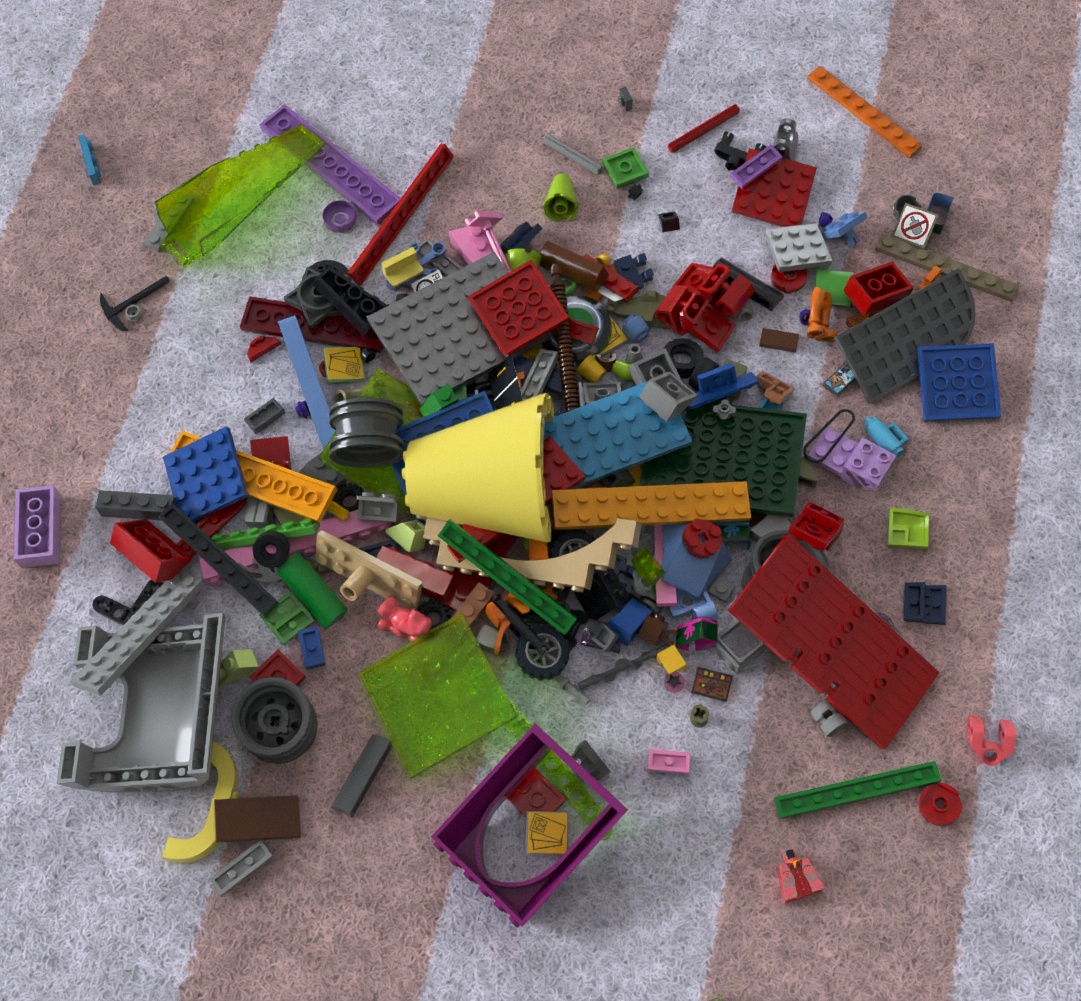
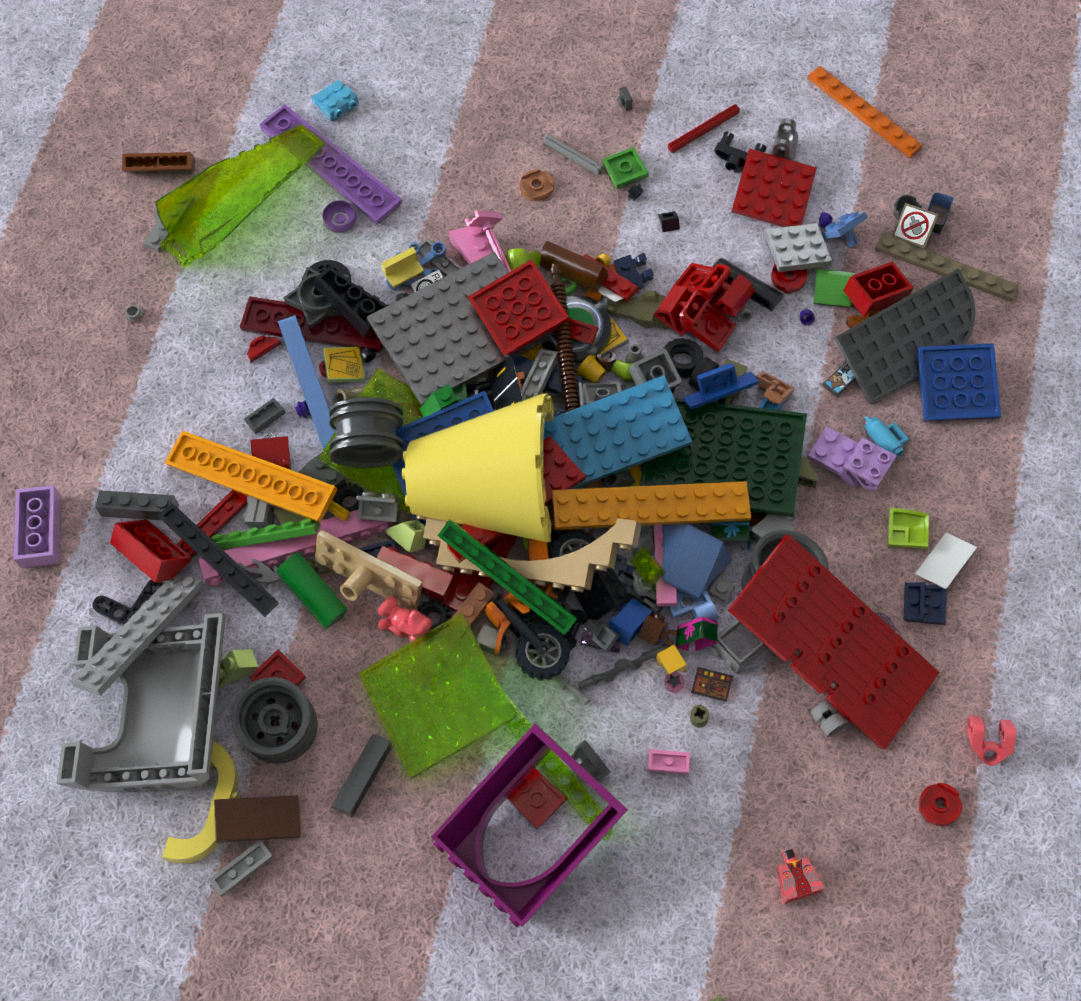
dark azure plate [78,134,101,185] -> none
black piece [100,276,170,331] -> none
blue plate [163,427,249,522] -> none
black tyre [252,530,290,568] -> none
bright green slope [259,591,315,645] -> none
blue plate [298,626,326,670] -> none
red plate [347,143,454,285] -> none
dark blue slope [500,221,543,253] -> none
yellow tile [525,811,568,855] -> none
lime cone [543,174,579,222] -> none
medium blue head [622,315,649,343] -> none
light grey slope [639,371,698,421] -> none
red plate [682,519,722,559] -> none
light grey plate [713,399,736,420] -> none
medium lavender plate [730,144,783,189] -> none
reddish brown tile [759,328,799,353] -> none
green plate [774,761,942,820] -> none
red piece [787,502,844,551] -> none
black piece [803,409,855,463] -> none
orange piece [807,287,837,342] -> none
orange plate [917,265,941,290] -> none
none -> dark orange brick [122,152,196,172]
none -> medium azure plate [311,80,359,122]
none -> nougat tile [519,169,554,201]
none -> white sticker [915,533,977,589]

